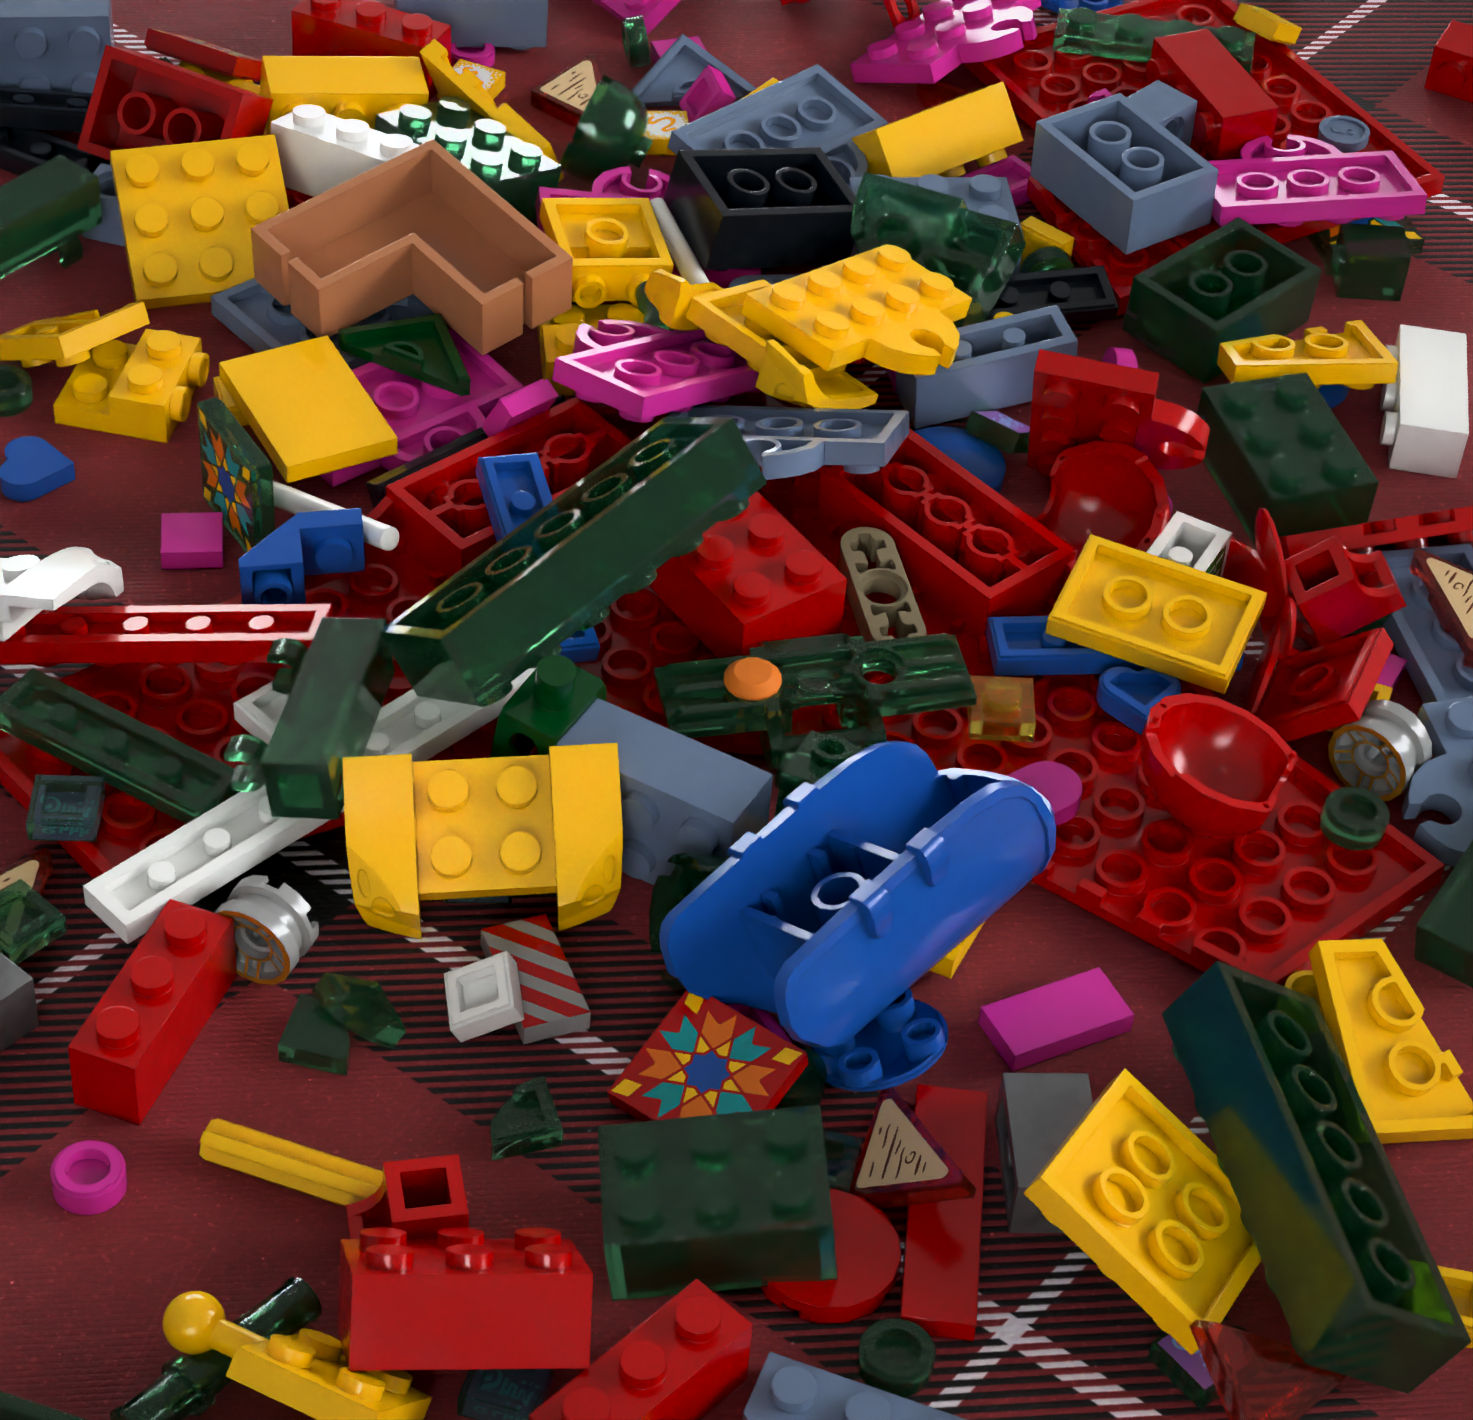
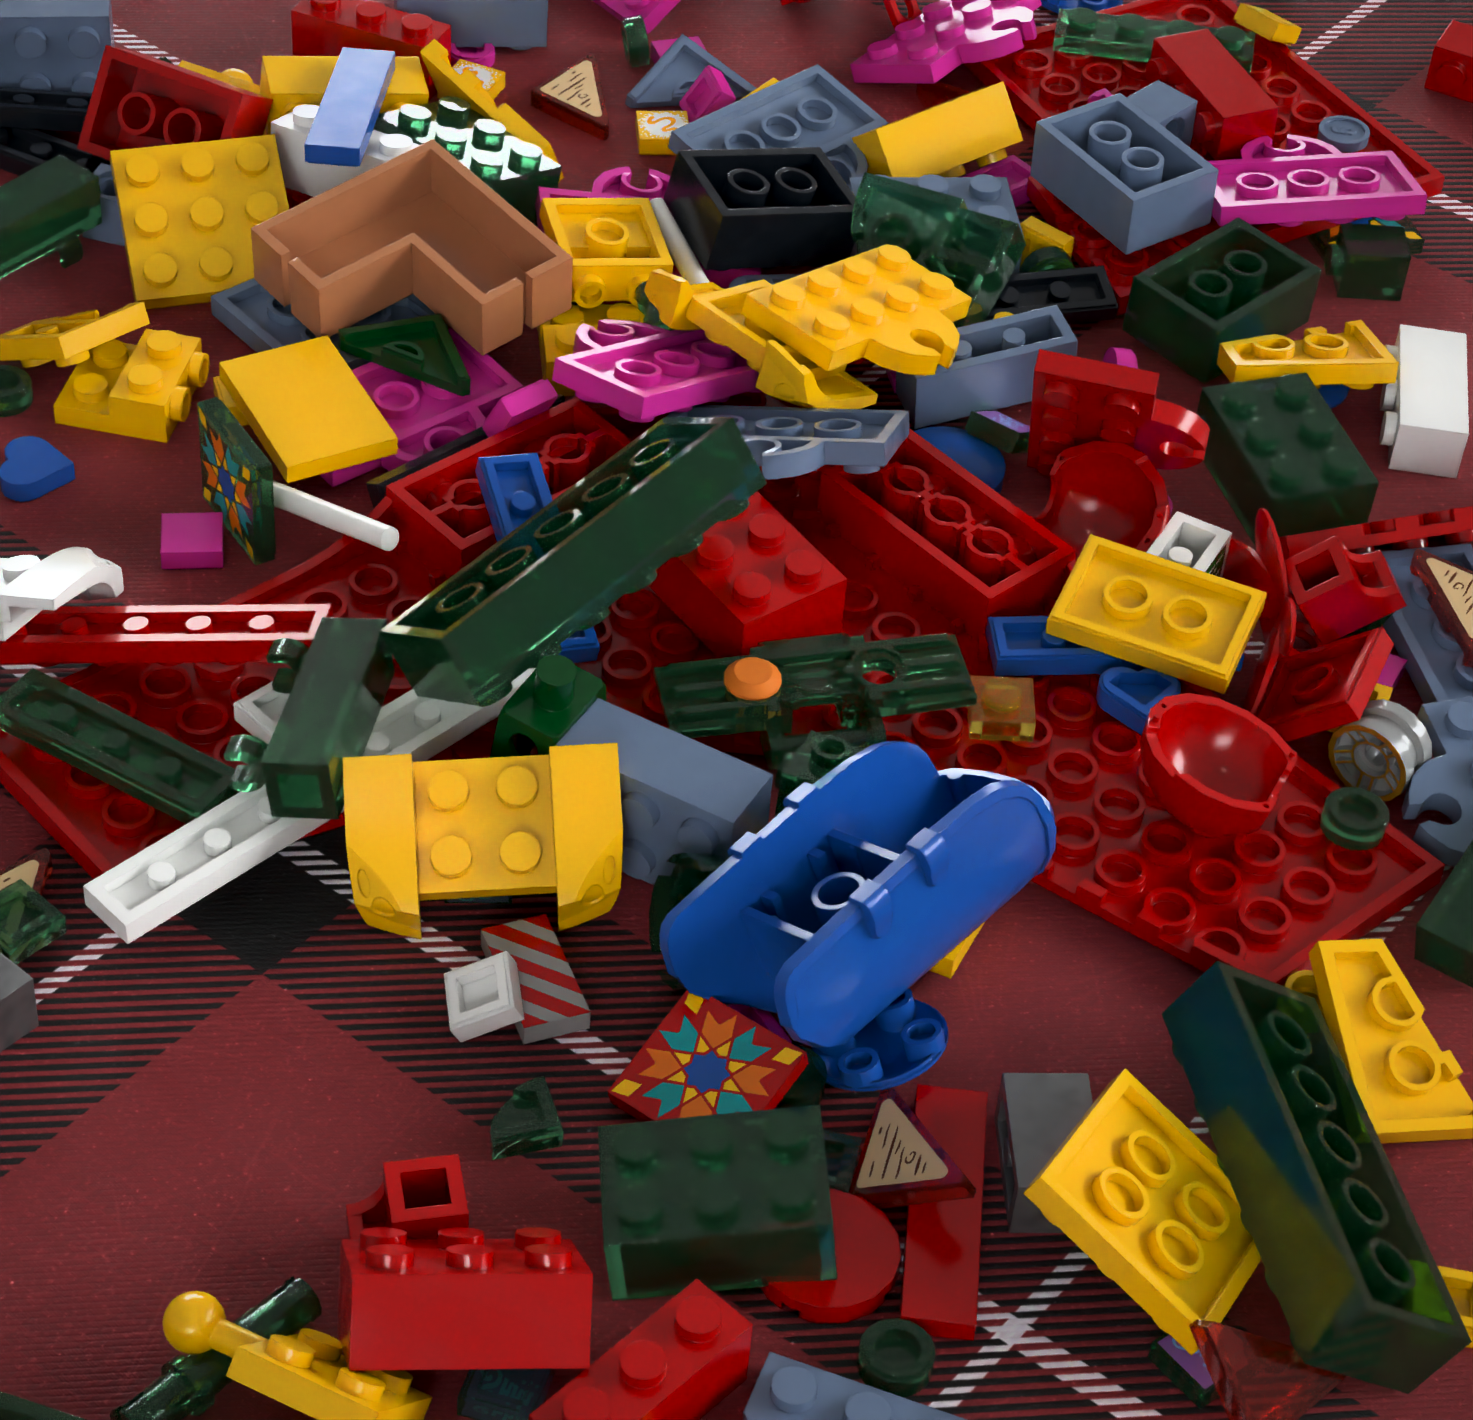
tile [26,775,106,842] -> none
dark pink tile [50,1140,127,1215] -> none
red brick [68,899,237,1126] -> none
red tile [143,28,262,83] -> none
yellow axle [199,1118,383,1207] -> none
light grey wheel [214,875,319,985] -> none
blue slope [238,508,365,604] -> none
clear green tile [278,993,350,1076] -> none
clear green tile [312,973,406,1049] -> none
clear green cylinder [559,74,653,183] -> none
dark tan beam [837,527,927,672] -> none
dark pink tile [978,967,1135,1072] -> none
dark pink tile [1006,761,1083,826] -> none
none -> tile [304,47,395,167]

